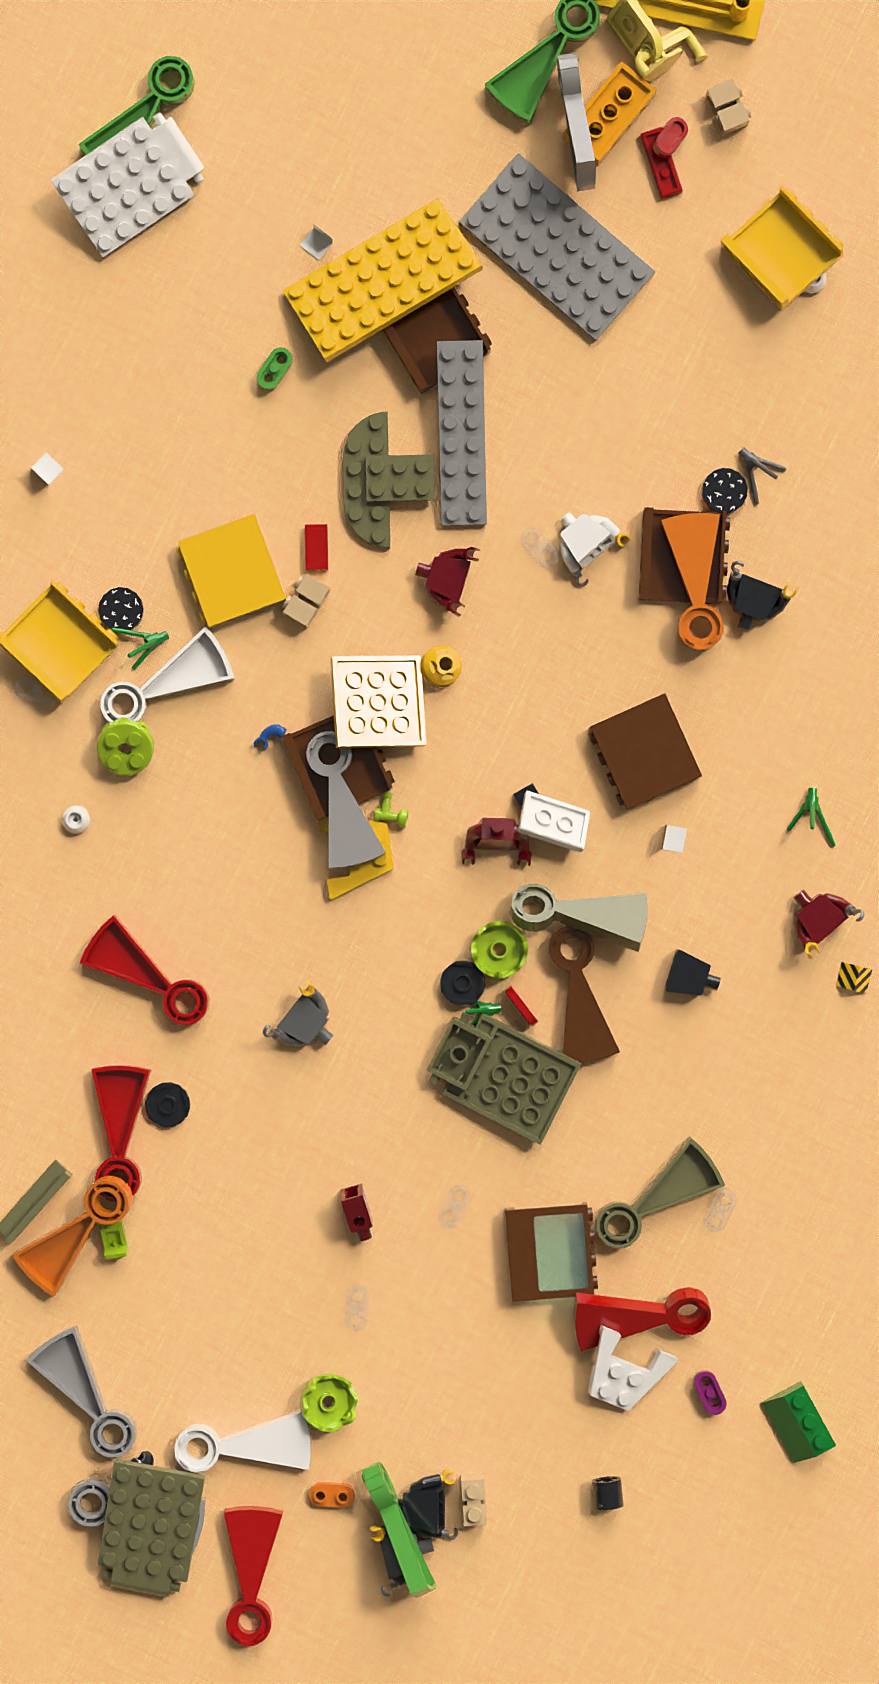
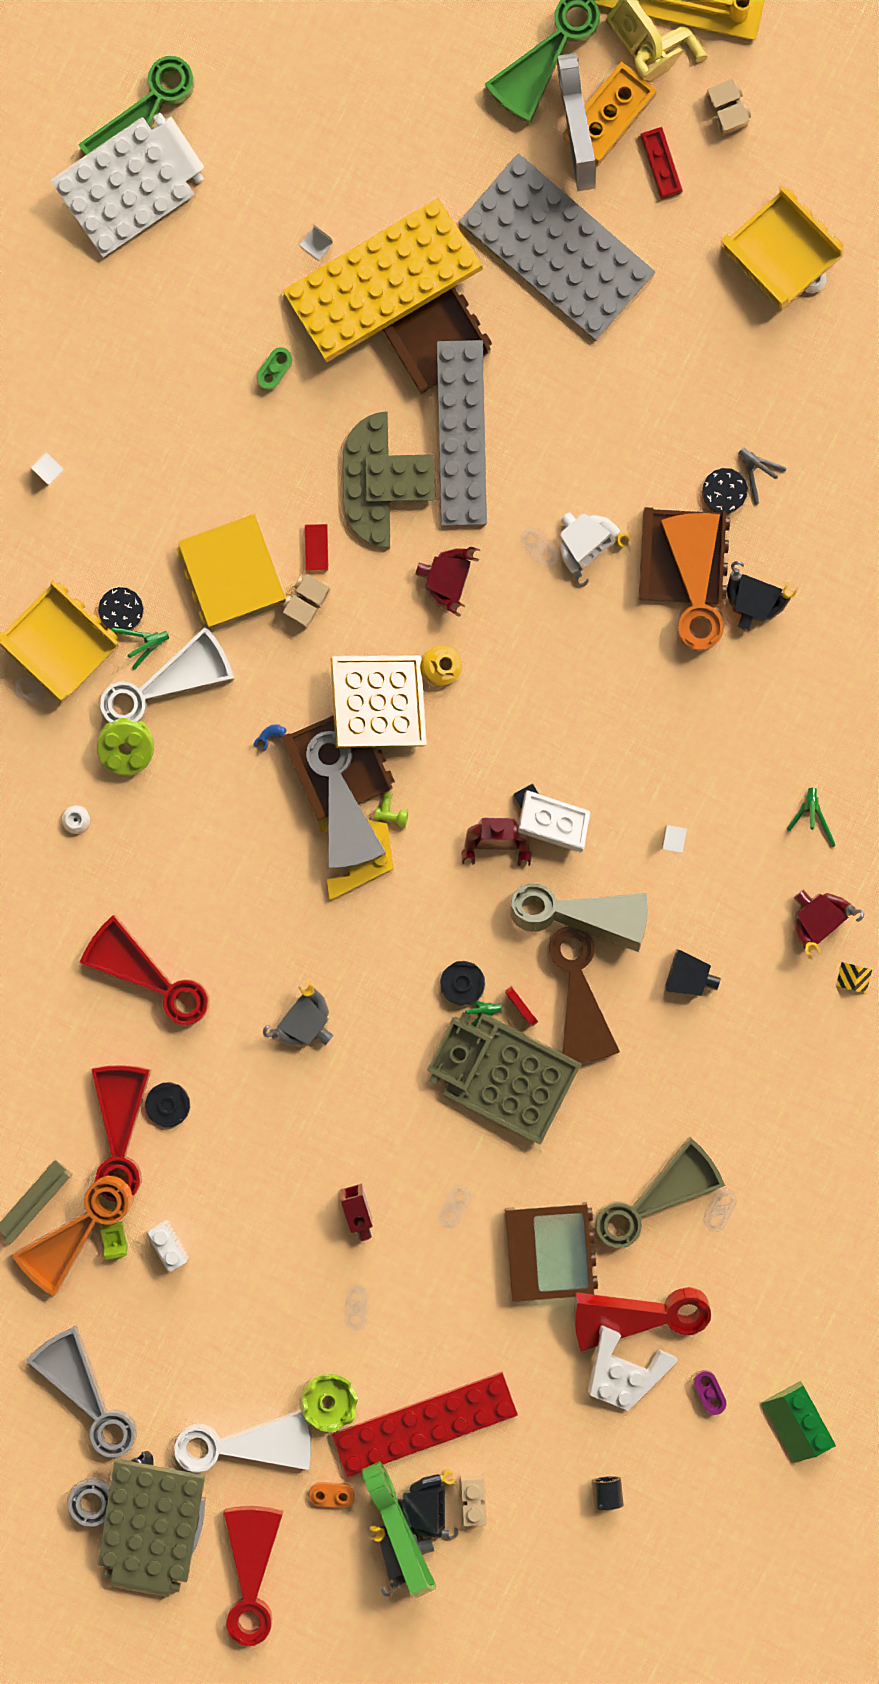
lime plate [471,921,528,978] -> none
reddish brown panel [588,693,702,810] -> none
red tile [653,117,688,158] -> none
none -> white brick [146,1220,189,1273]
none -> red plate [332,1371,518,1477]

